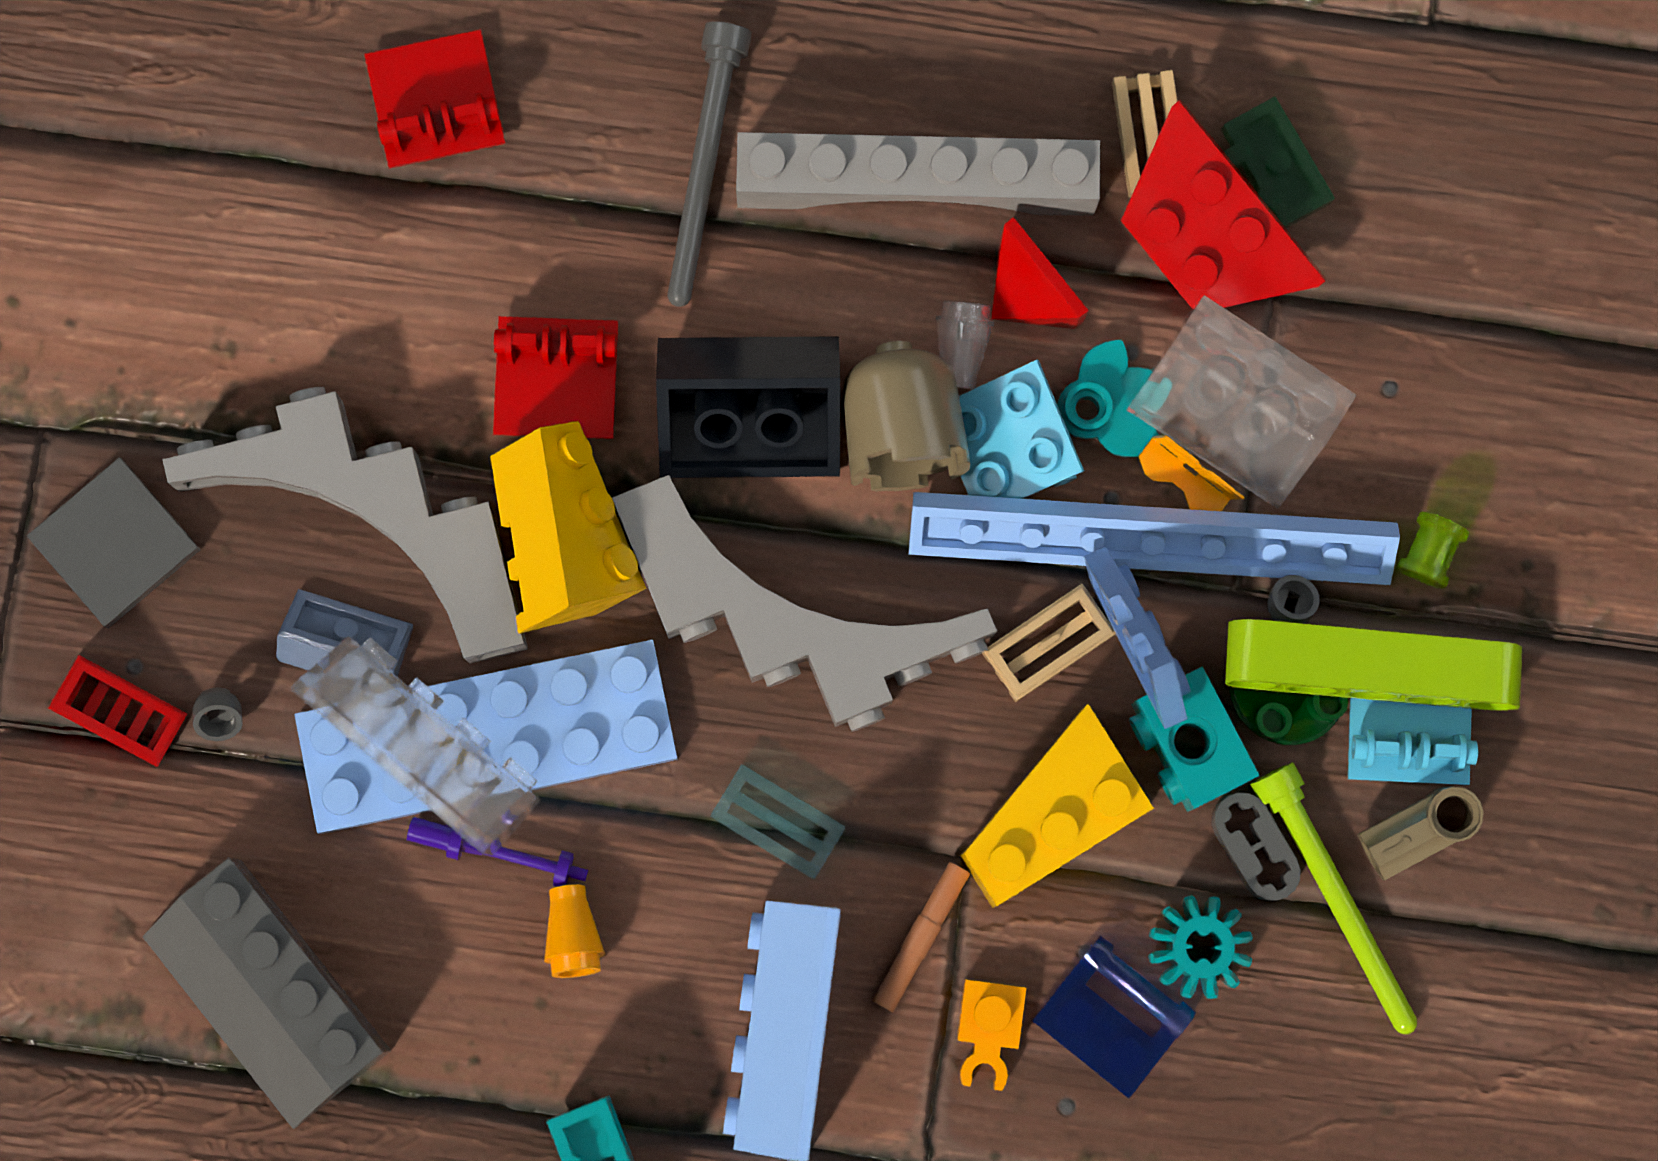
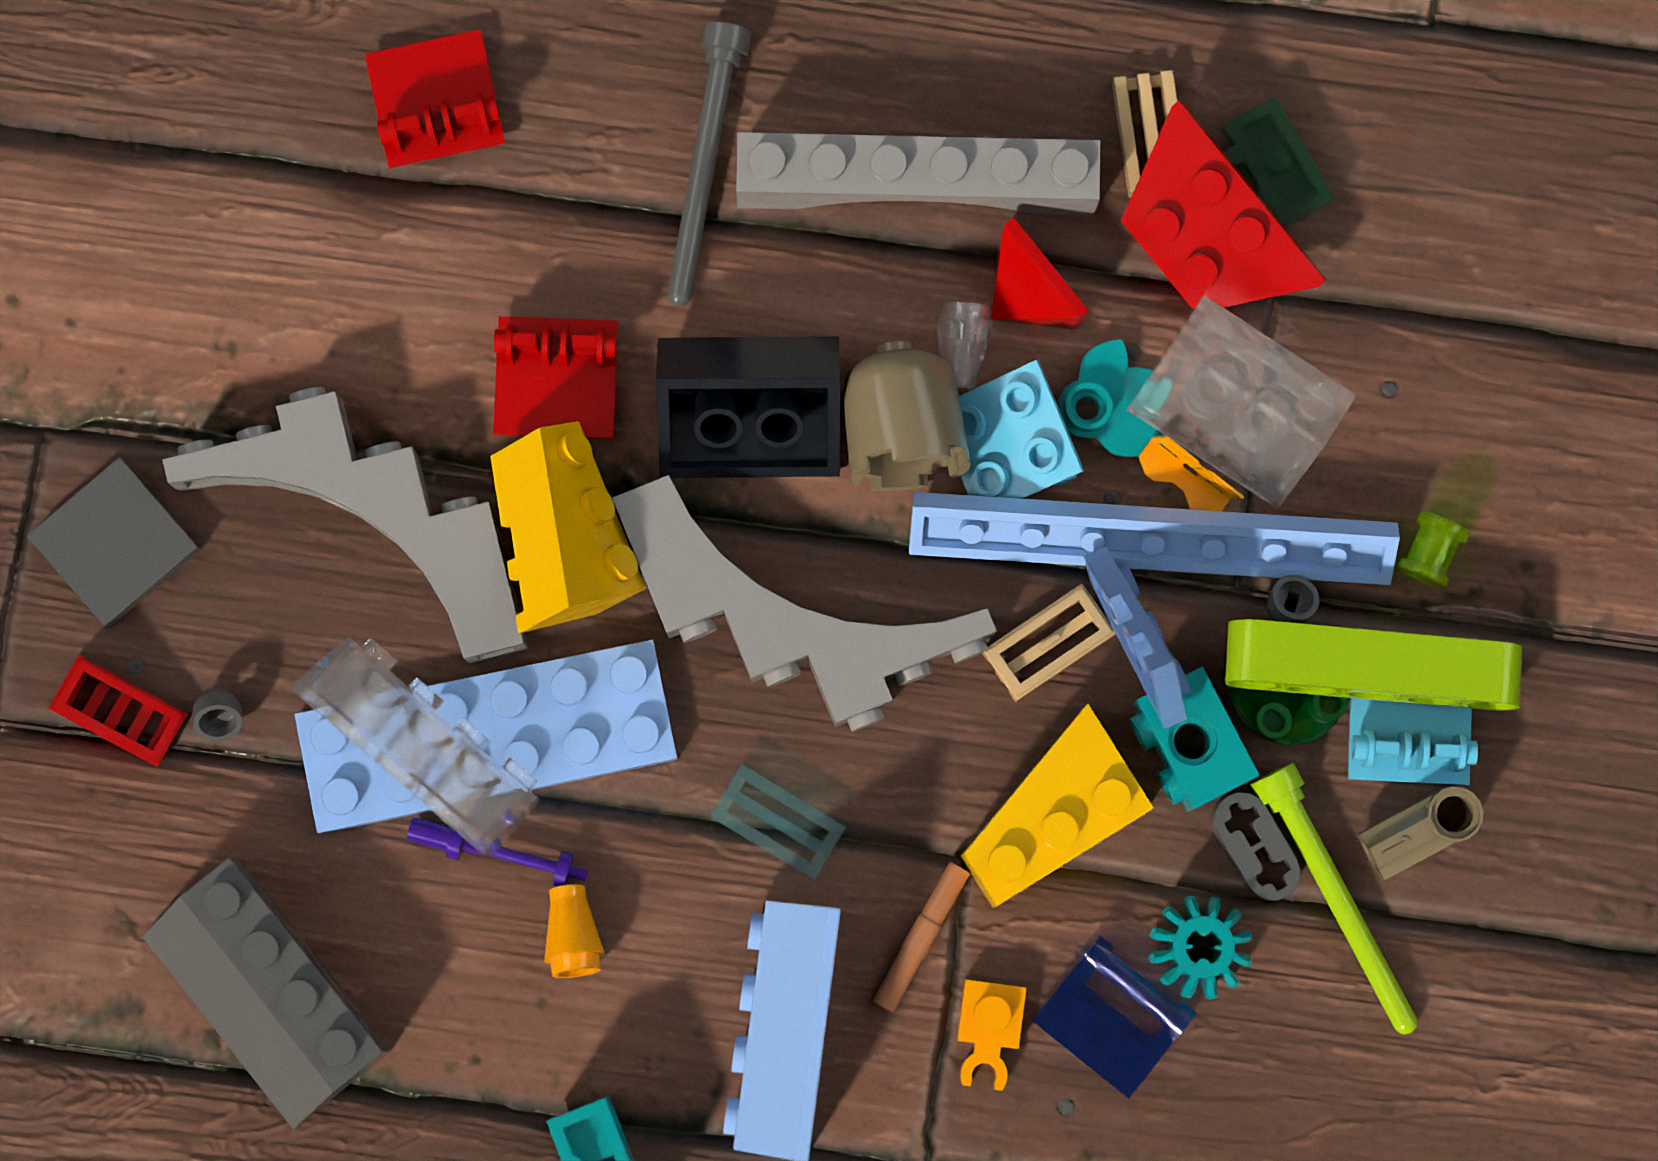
sand blue slope [276,589,413,694] -> none

